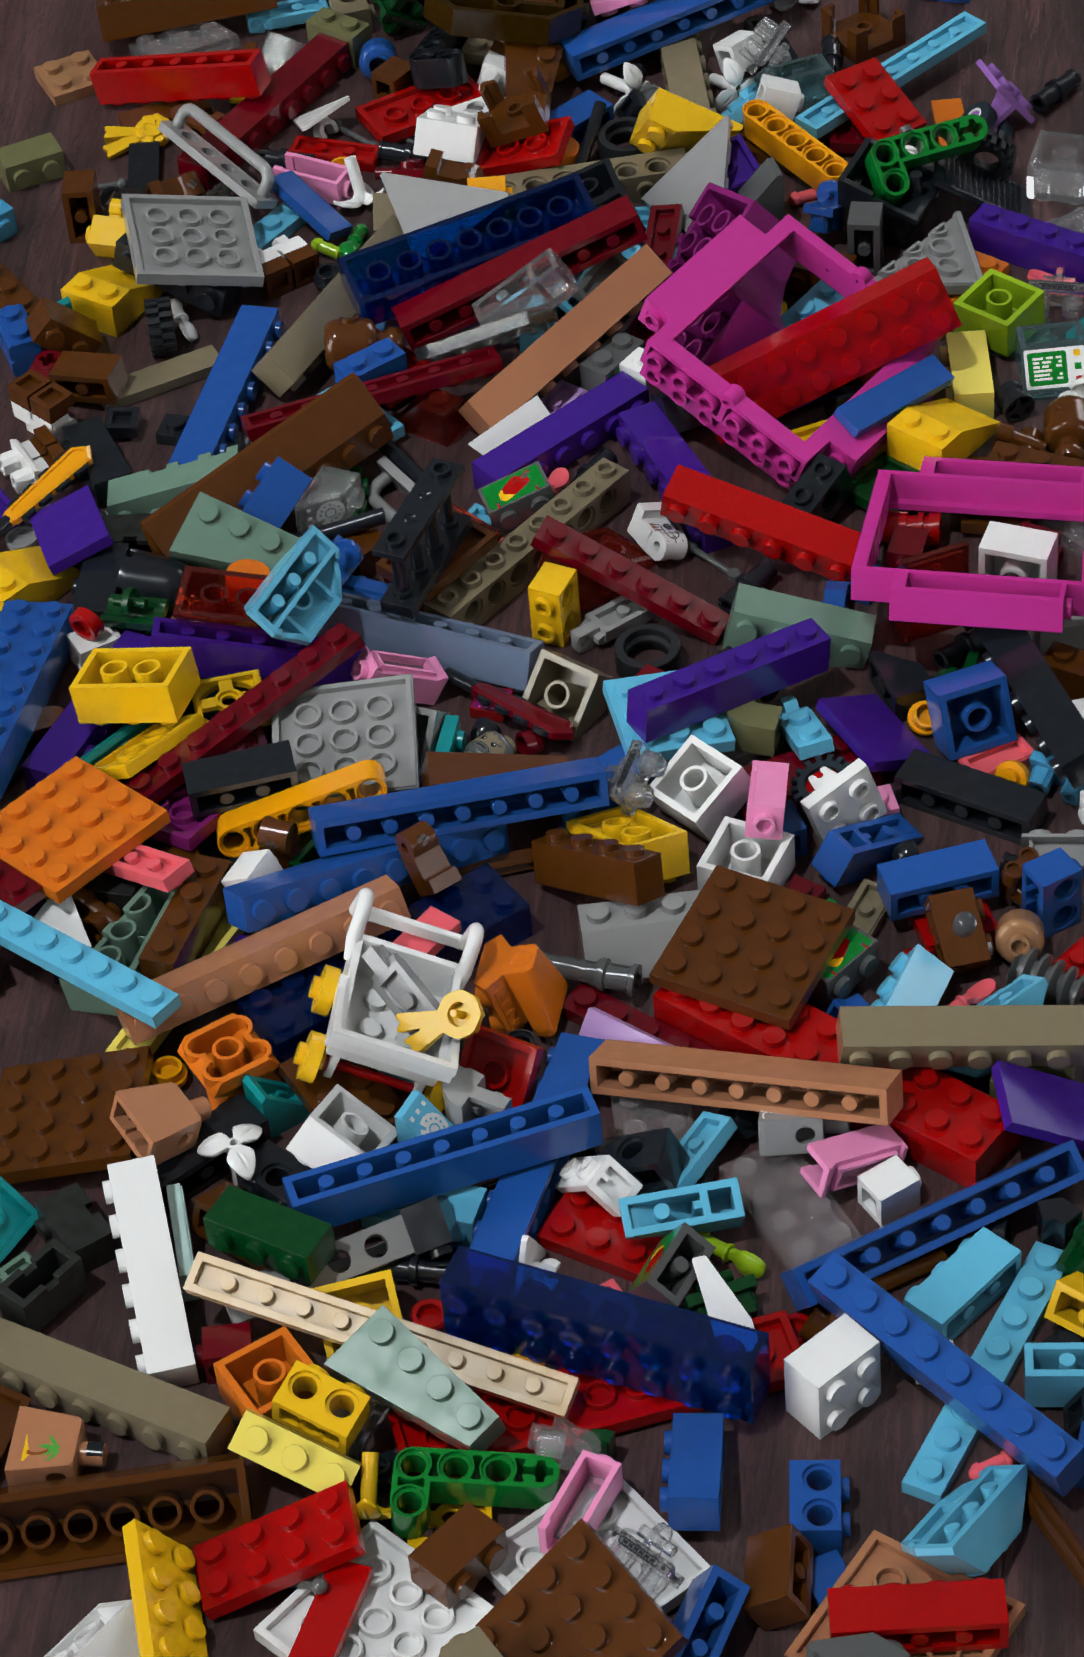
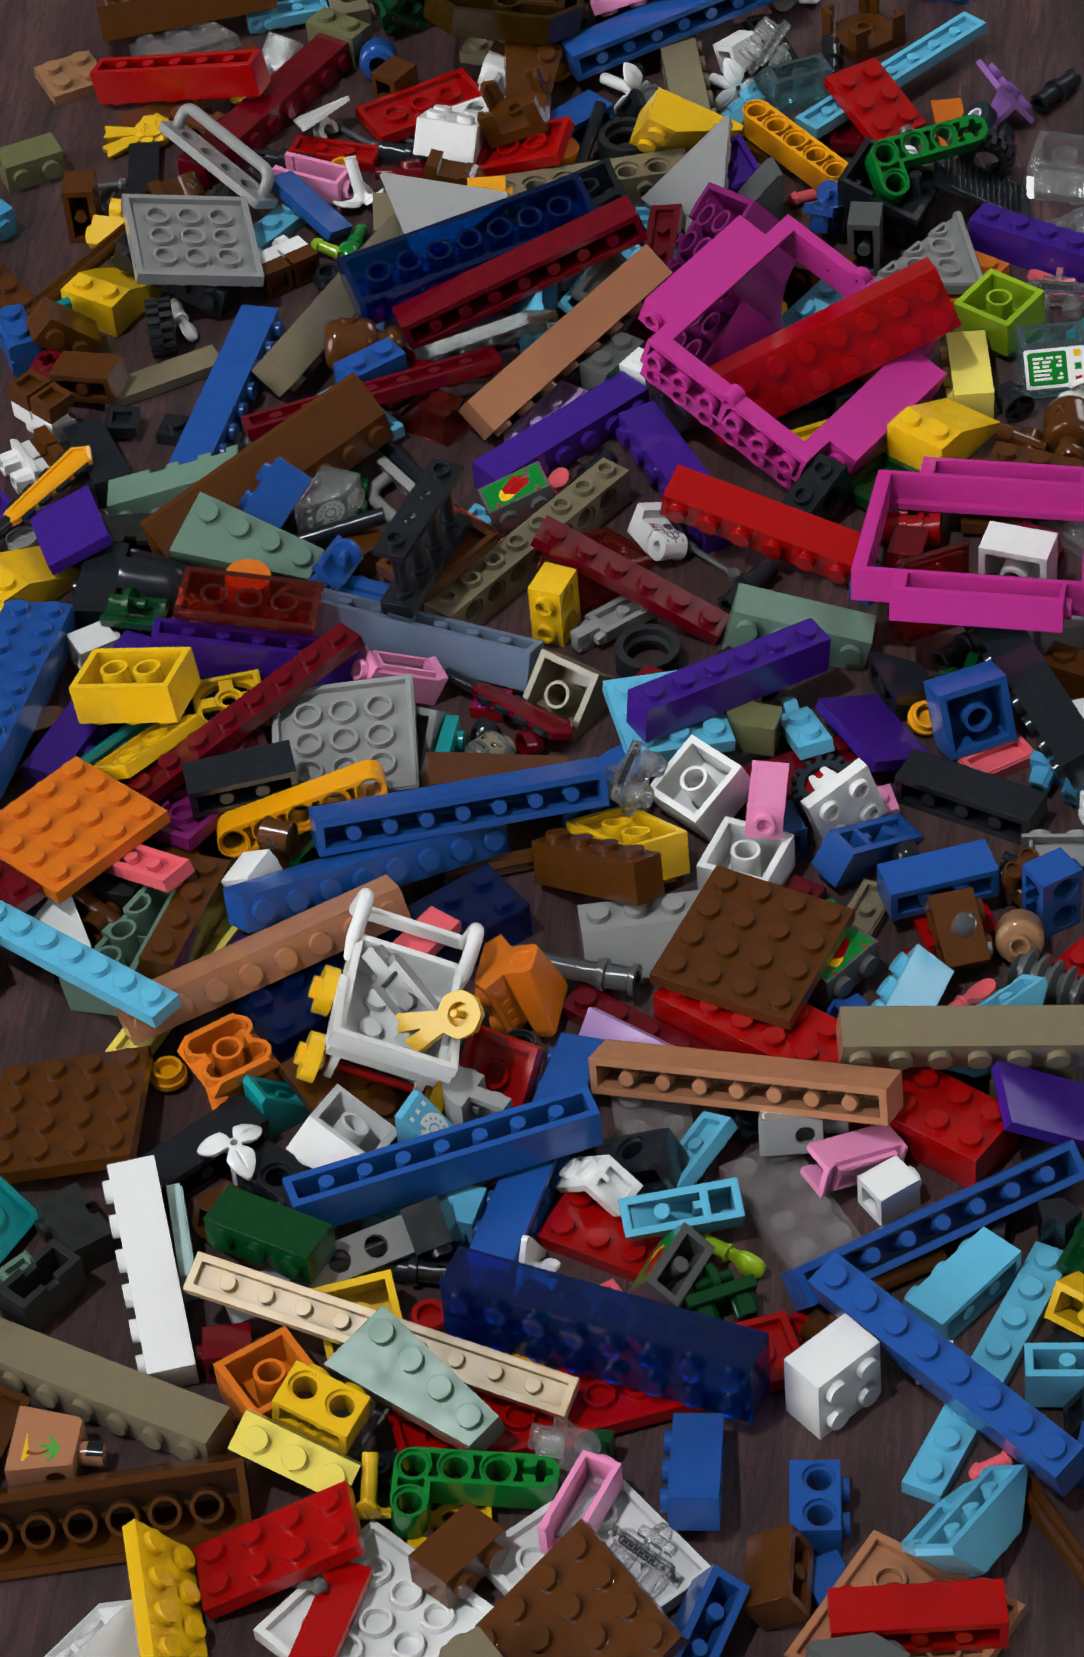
red tile [69,607,105,641] -> none
nougat torso [109,1082,212,1166] -> none
medium azure wedge [244,525,342,646] -> none
reddish brown leg [395,820,462,897] -> none
black beam [408,25,469,89] -> none
white sticker [468,395,550,455] -> none
clear slope [472,248,580,328] -> none
white sticker [692,1255,761,1359] -> none
white brick [755,74,804,121] -> none
blue piece [823,580,849,608] -> none
blue tile [833,354,955,439] -> none
light orange plate [994,760,1030,787] -> none
none -> reddish brown axle [36,223,126,302]

